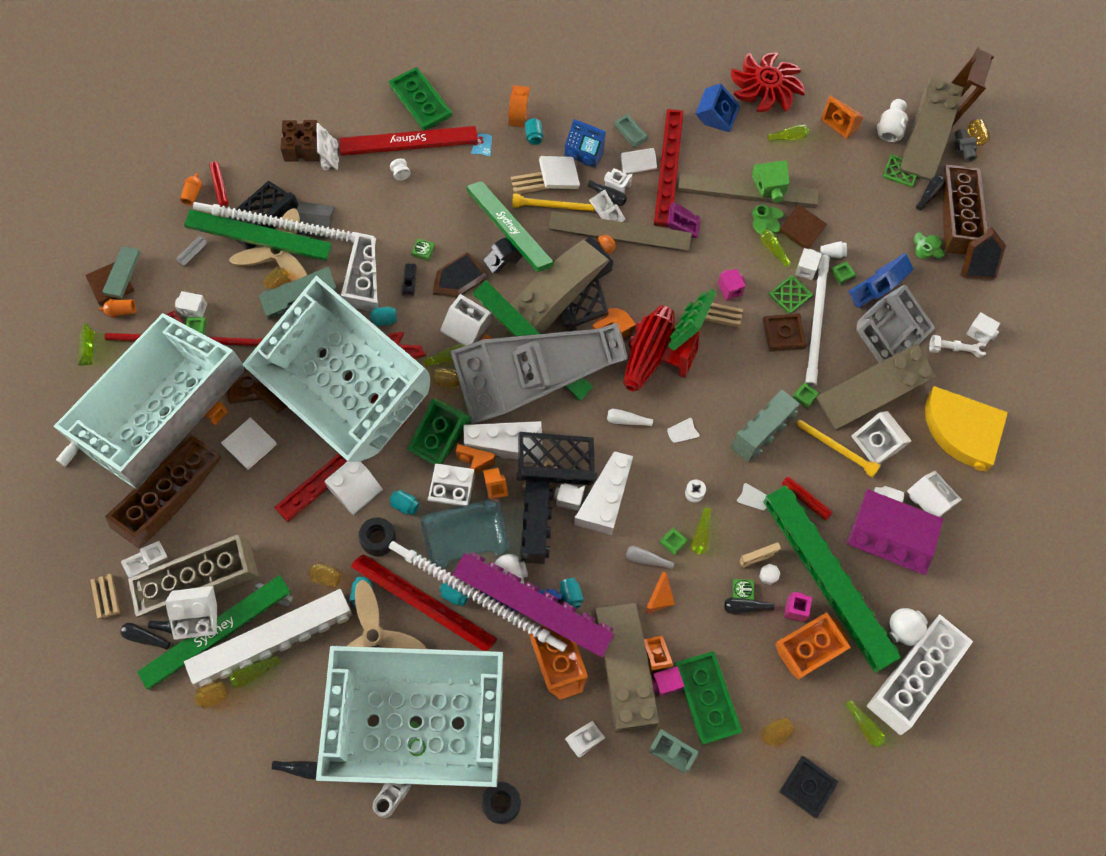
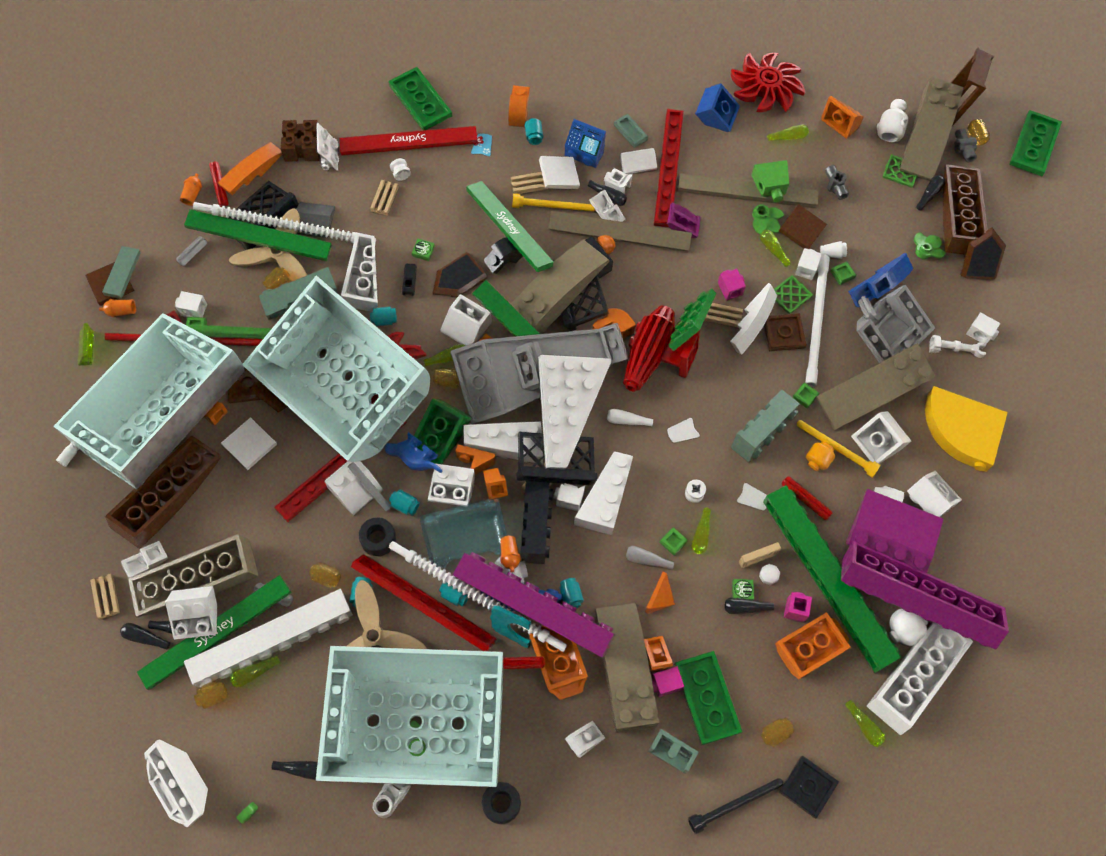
none -> white wedge [144,740,208,827]
none -> bright green axle [186,324,272,339]
none -> orange slope [218,142,282,196]
none -> bright green tile [236,802,258,824]
none -> light grey piece [348,462,391,511]
none -> tan tile [370,180,399,216]
none -> blue animal [384,432,443,473]
none -> teal piece [490,606,531,648]
none -> orange piece [500,536,521,572]
none -> red axle [503,656,545,669]
none -> white wing [538,355,611,470]
none -> black piece [688,778,783,834]
none -> white slope [730,283,777,355]
none -> light orange head [806,441,835,471]
none -> dark grey axle [825,165,849,200]
none -> magenta brick [841,541,1009,650]
none -> light grey axle [858,296,876,321]
none -> green plate [1009,110,1062,176]

